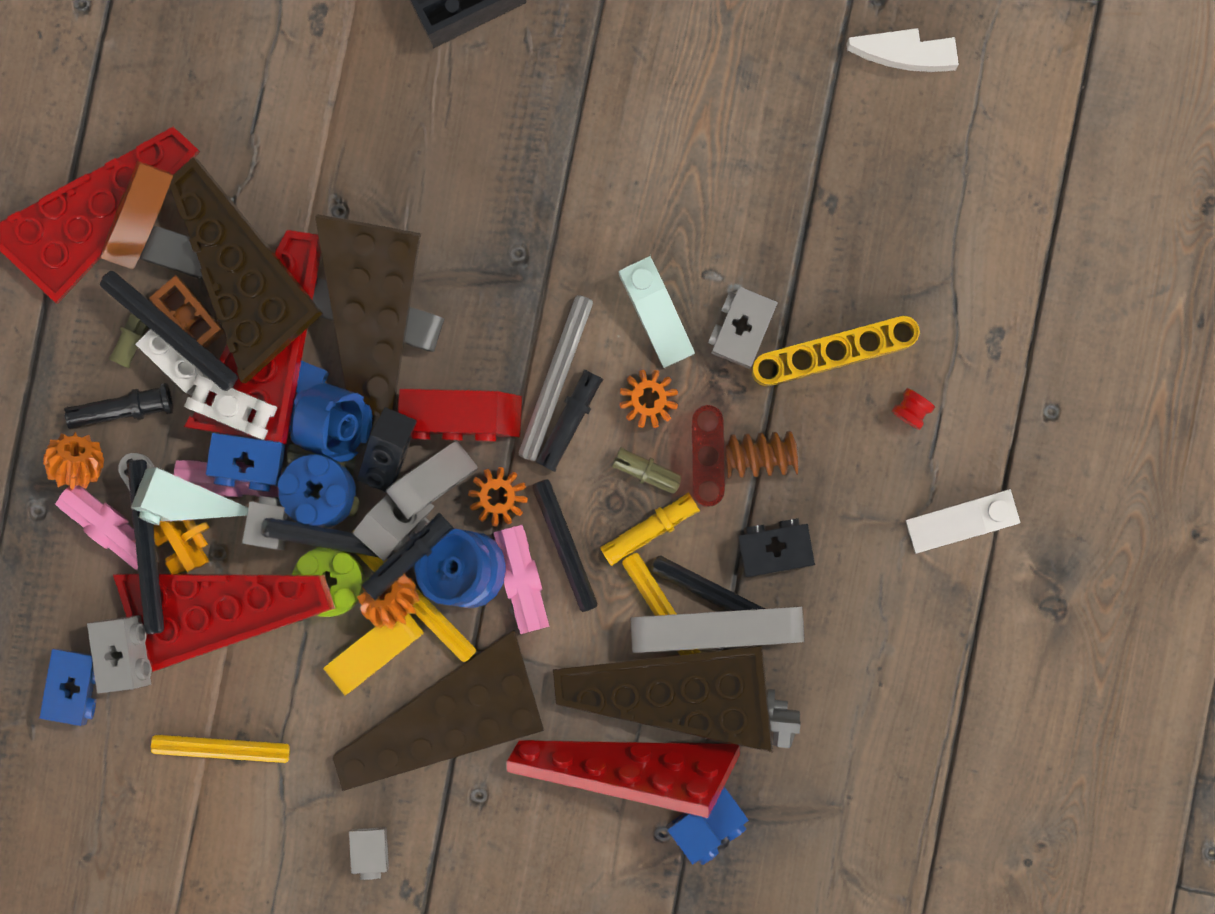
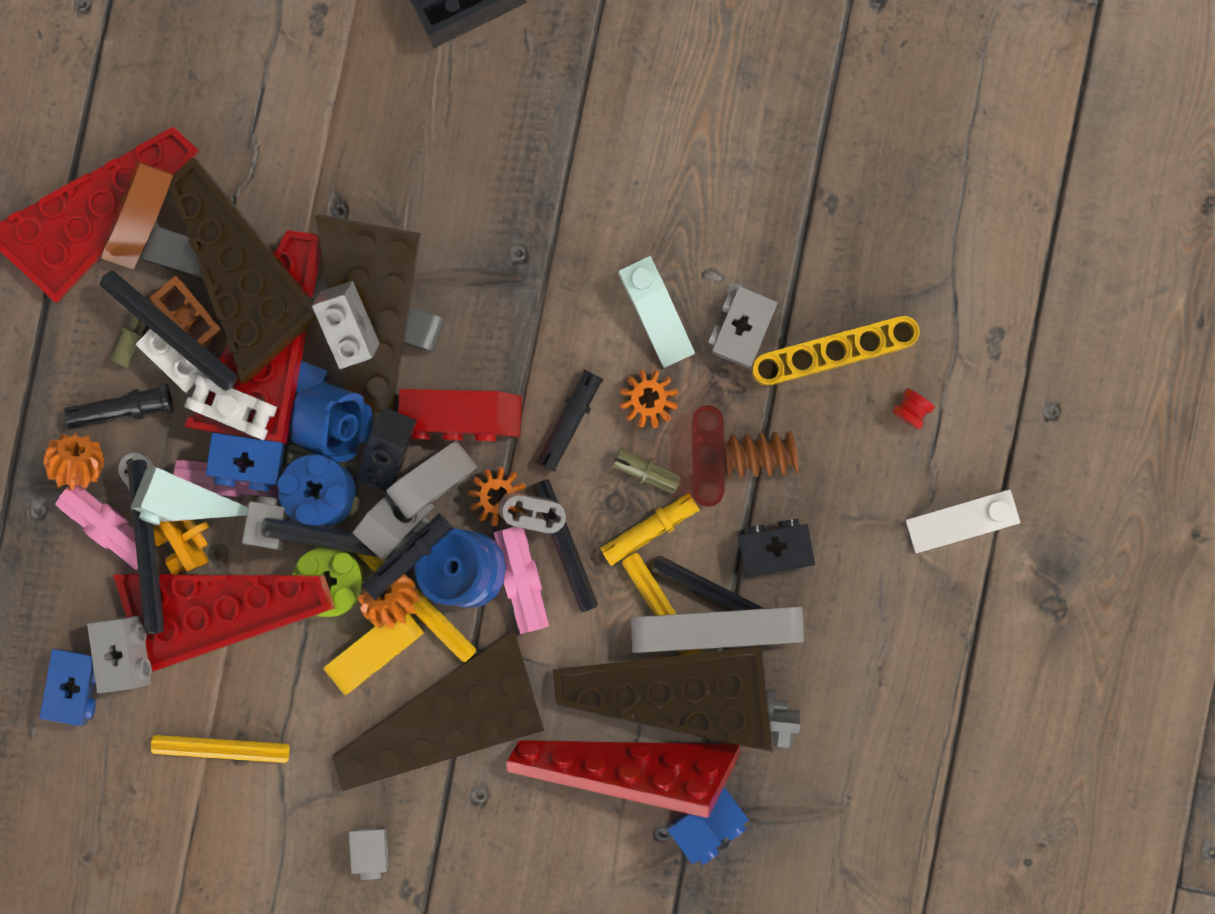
light grey axle [519,295,593,461] -> none
white slope [846,28,959,72] -> none
none -> light grey brick [312,281,379,369]
none -> light grey beam [498,493,566,533]

